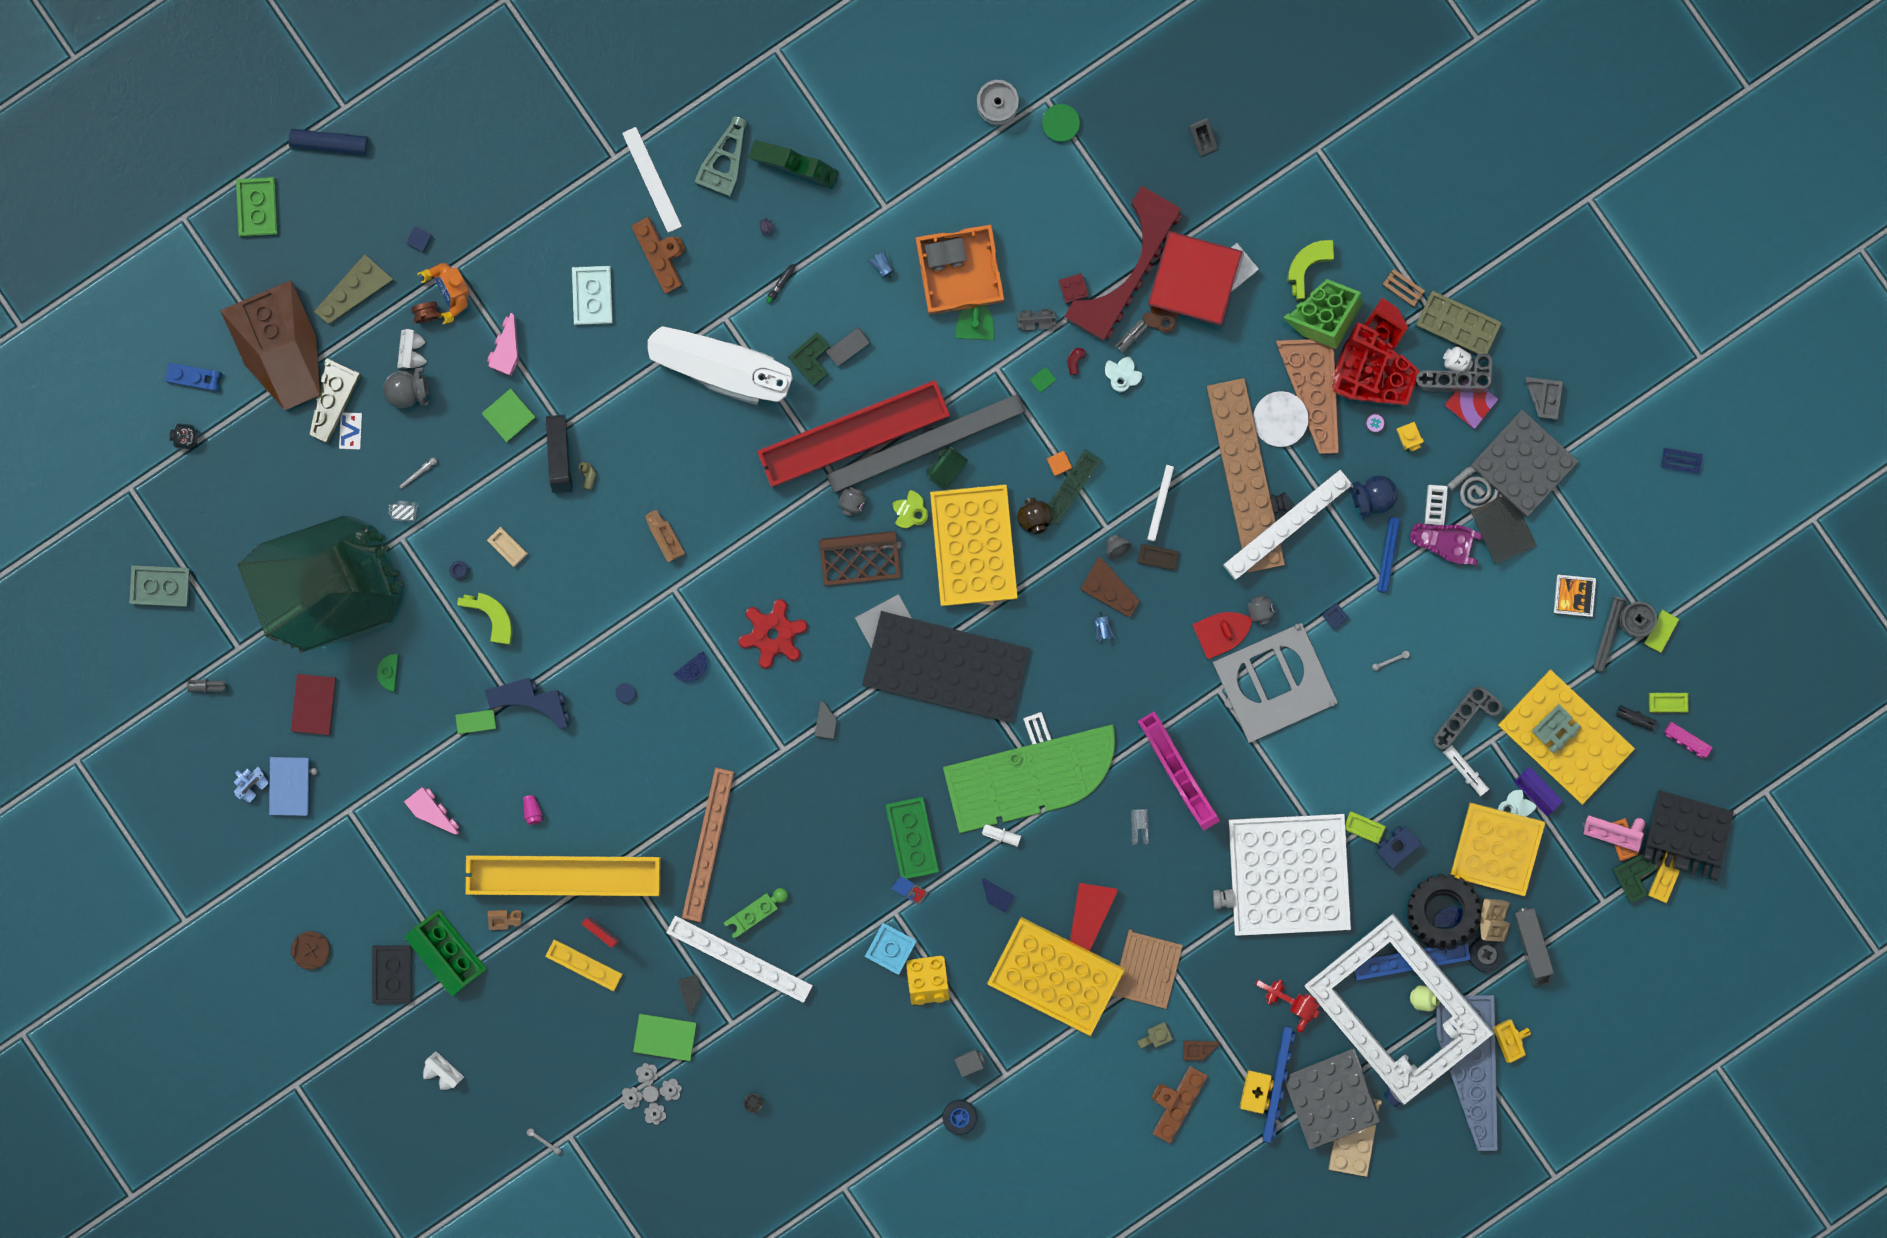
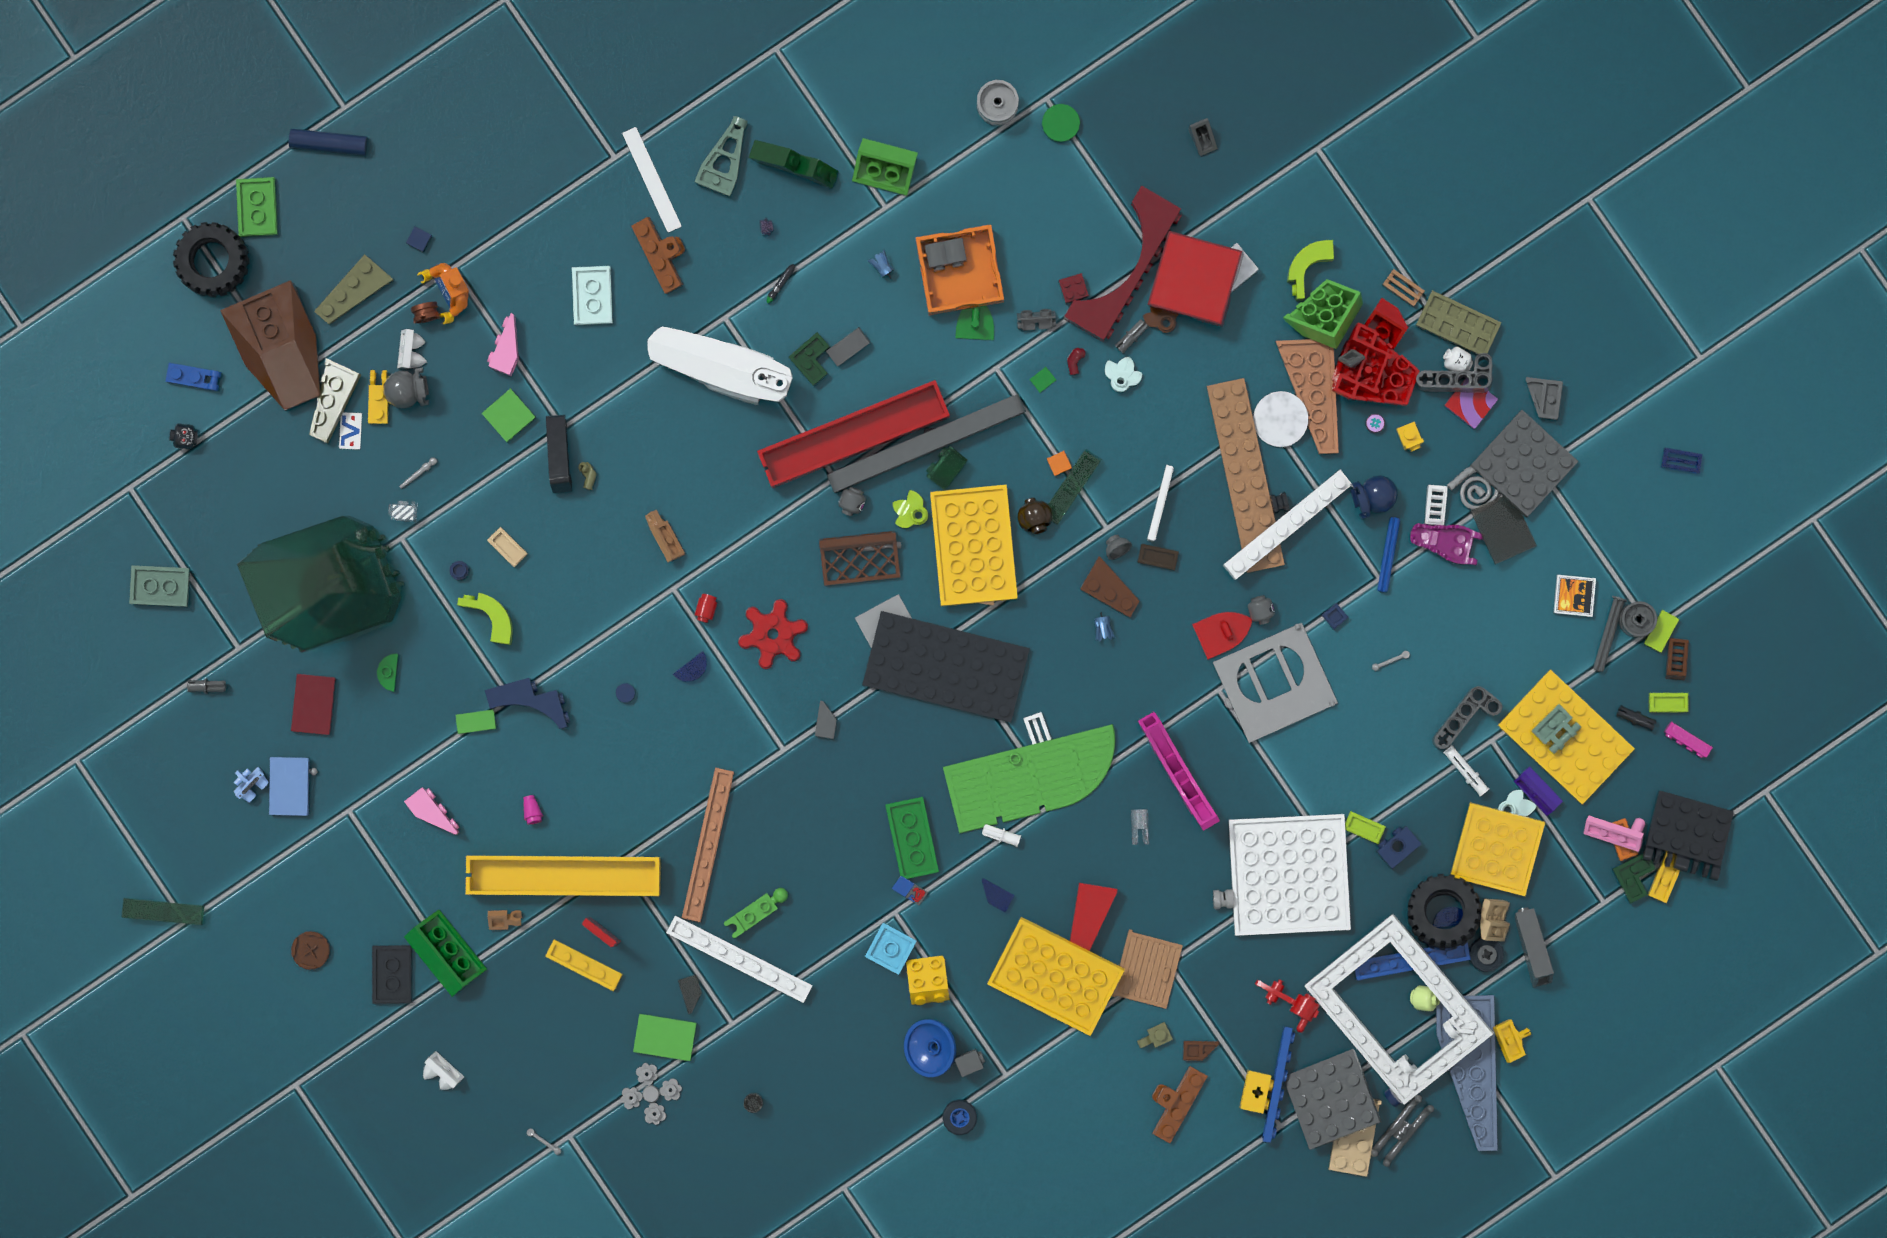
none -> clear green slope [122,898,204,925]
none -> black tyre [173,222,250,297]
none -> yellow hinge [368,370,389,424]
none -> red brick [694,594,717,623]
none -> bright green slope [852,138,918,196]
none -> blue dish [904,1019,956,1077]
none -> dark grey slope [1338,349,1365,368]
none -> dark grey piece [1371,1095,1434,1167]
none -> reddish brown slope [1665,638,1689,680]

